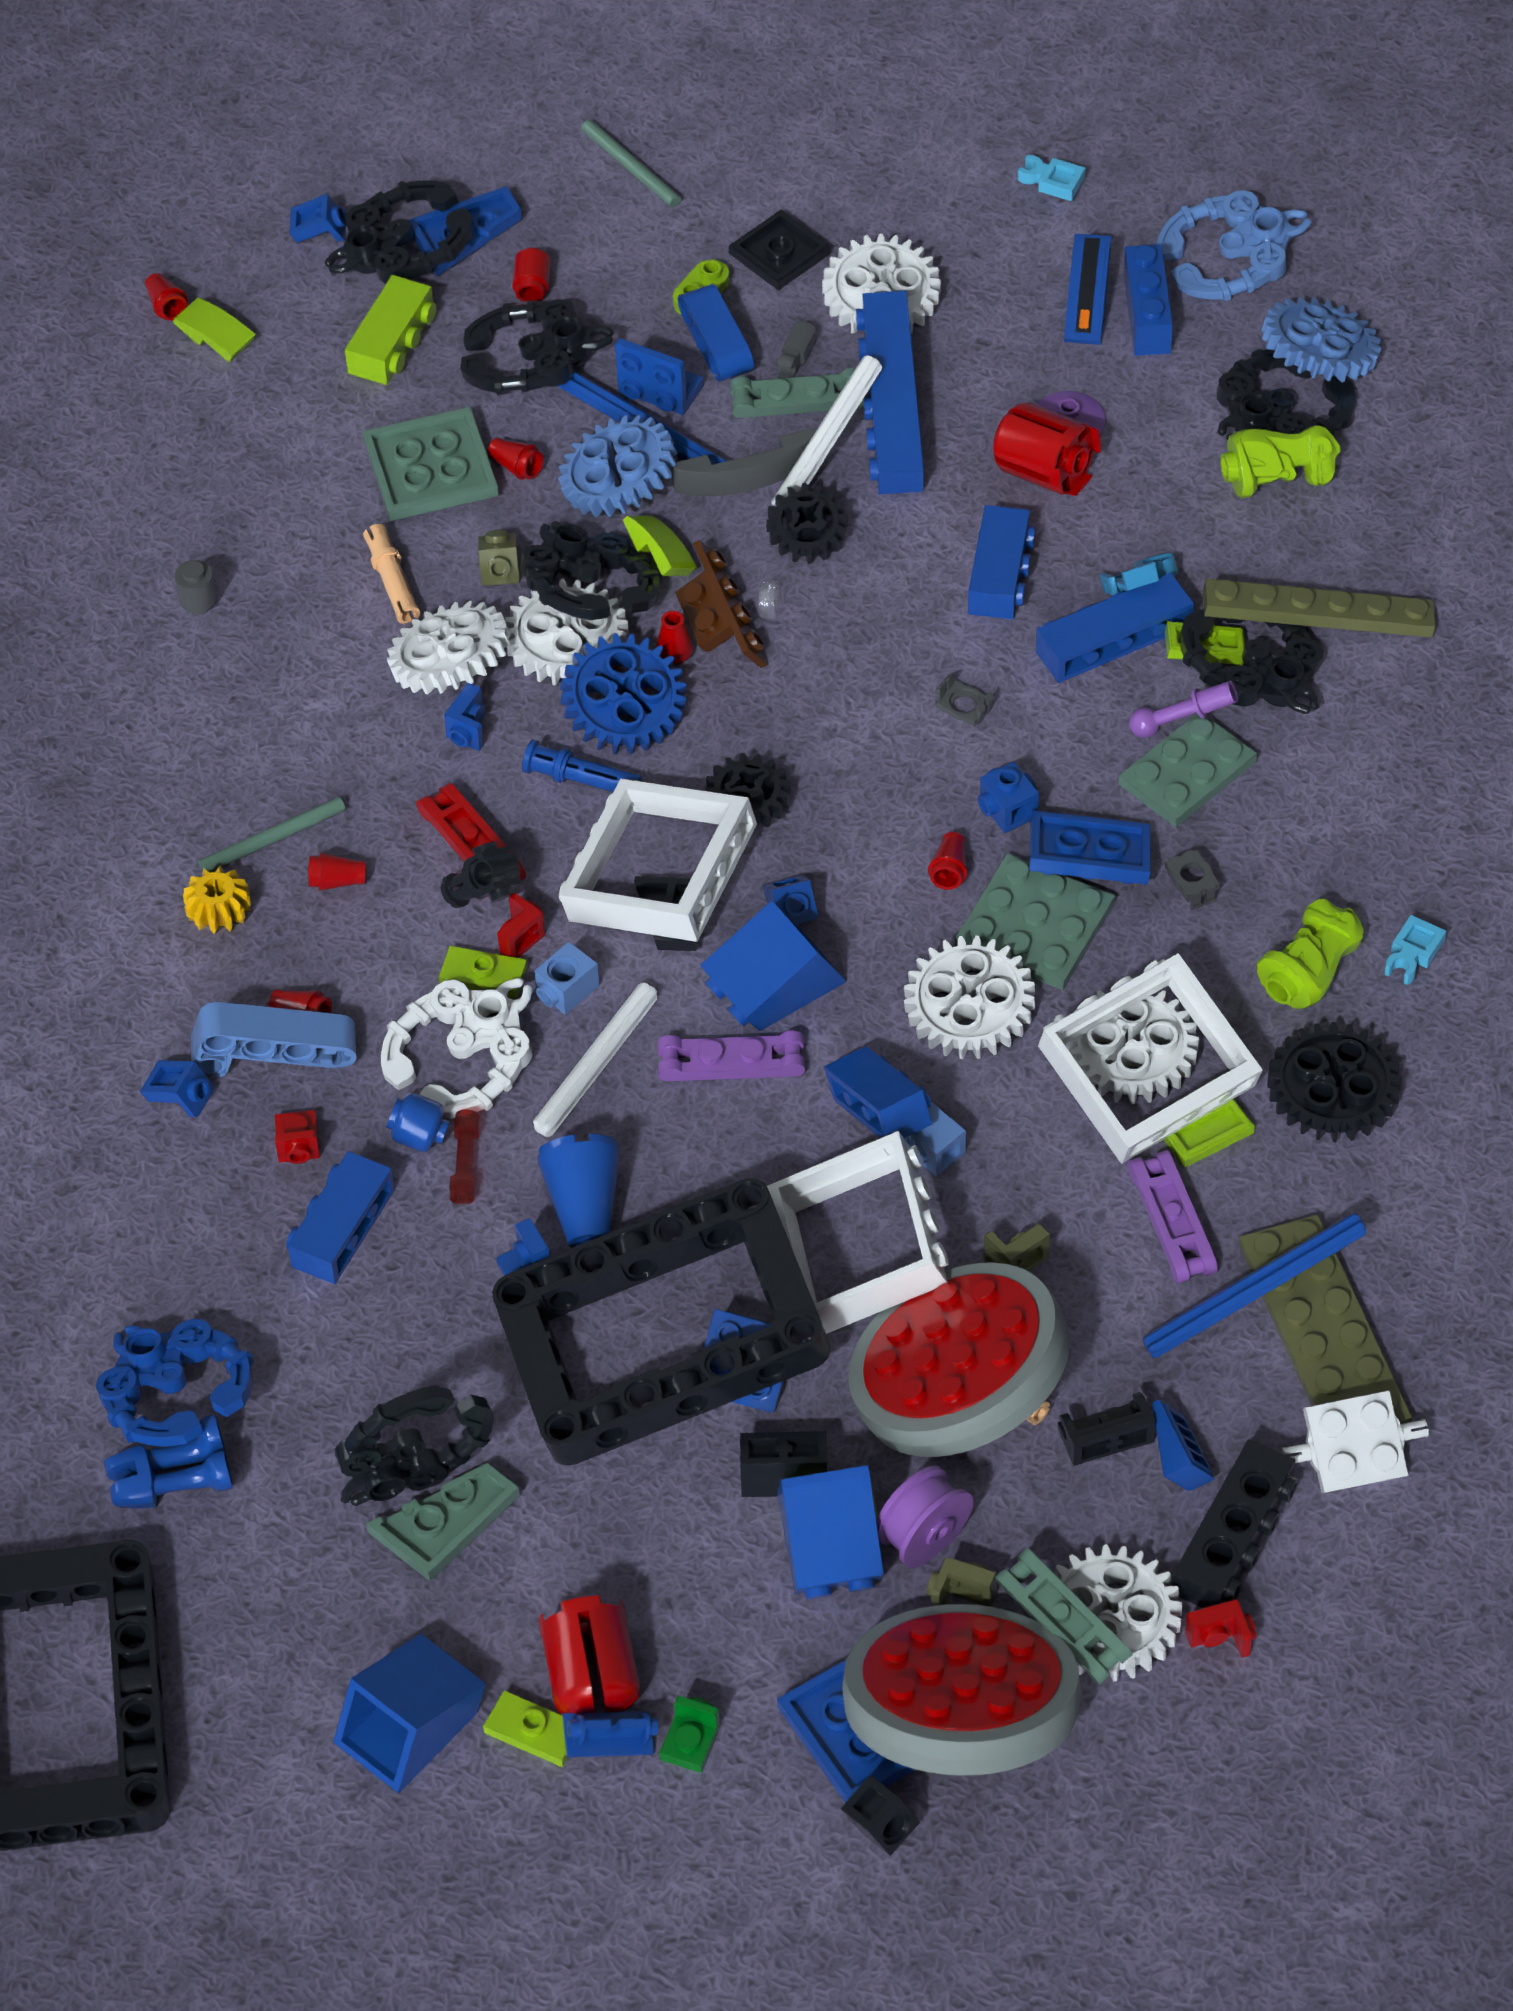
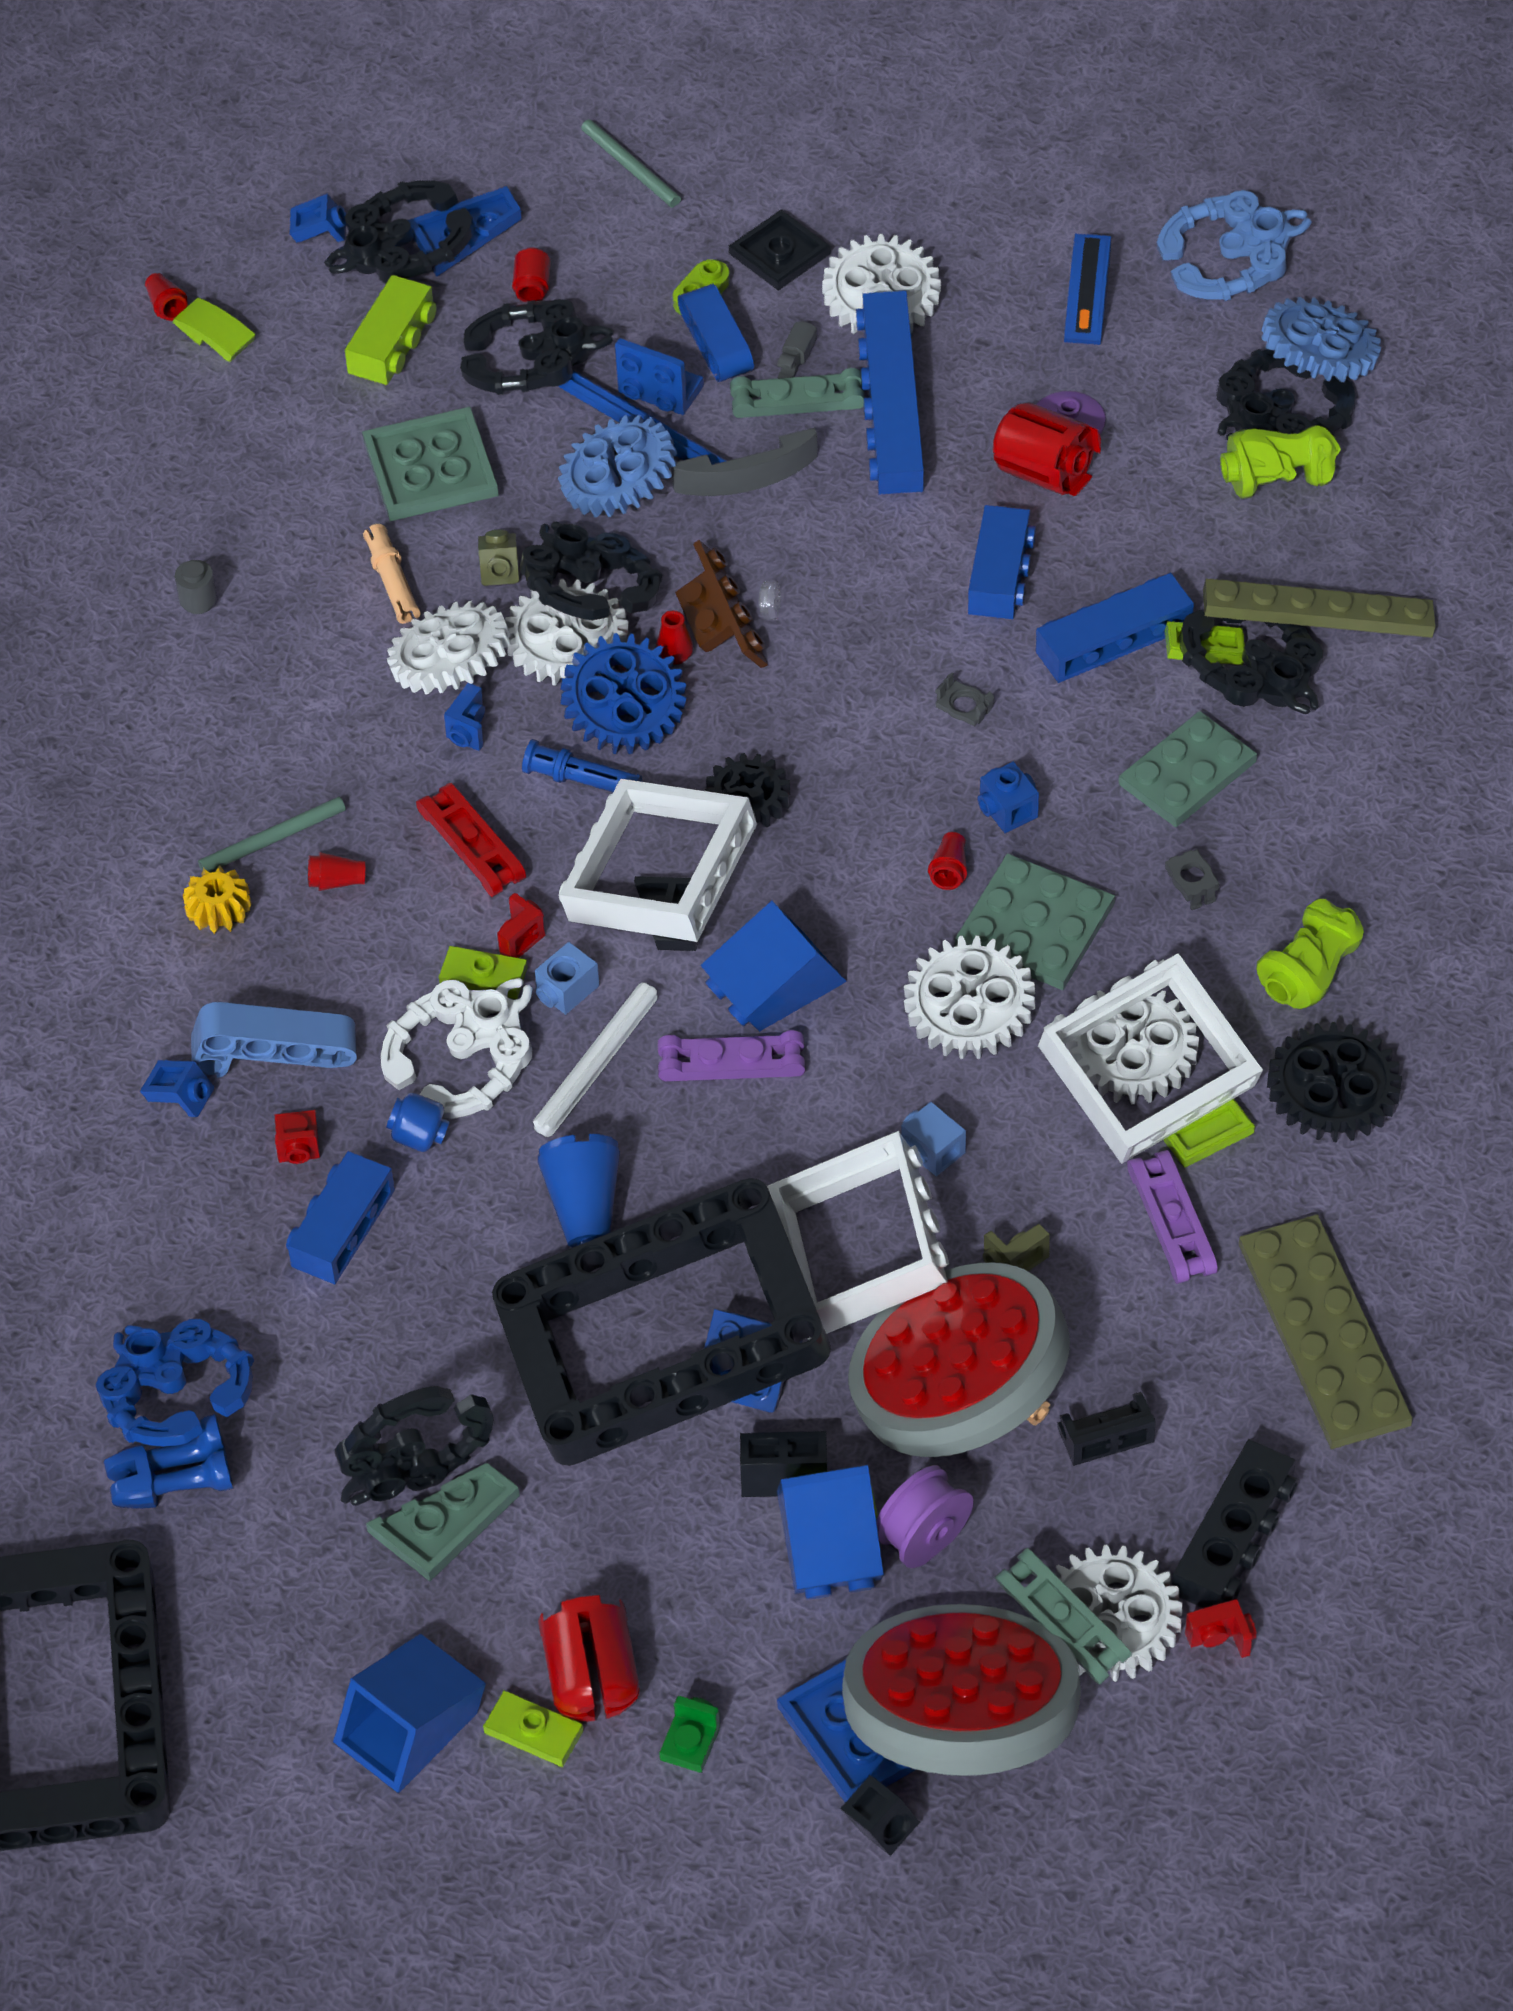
red cone [269,989,332,1013] -> none
black connector [440,841,522,908] -> none
clear red bar [449,1109,480,1204] -> none
red cone [487,437,544,480] -> none
blue bracket [497,1218,550,1276] -> none
blue hinge [562,1711,658,1758] -> none
lime slope [623,516,697,576] -> none
blue bracket [762,875,818,924] -> none
black gear [766,483,848,564] -> none
white axle [772,355,882,506] -> none
blue brick [824,1046,932,1138] -> none
olive bracket [926,1557,997,1607] -> none
medium azure plate [1018,155,1086,201] -> none
blue plate [1029,810,1150,885] -> none
dark azure piece [1099,553,1179,596] -> none
blue brick [1124,244,1173,356] -> none
medium lavender pin [1129,681,1239,738] -> none
blue axle [1142,1213,1367,1358] -> none
blue slope [1152,1399,1214,1491] -> none
white plate [1281,1391,1429,1494] -> none
medium azure plate [1385,915,1447,985] -> none

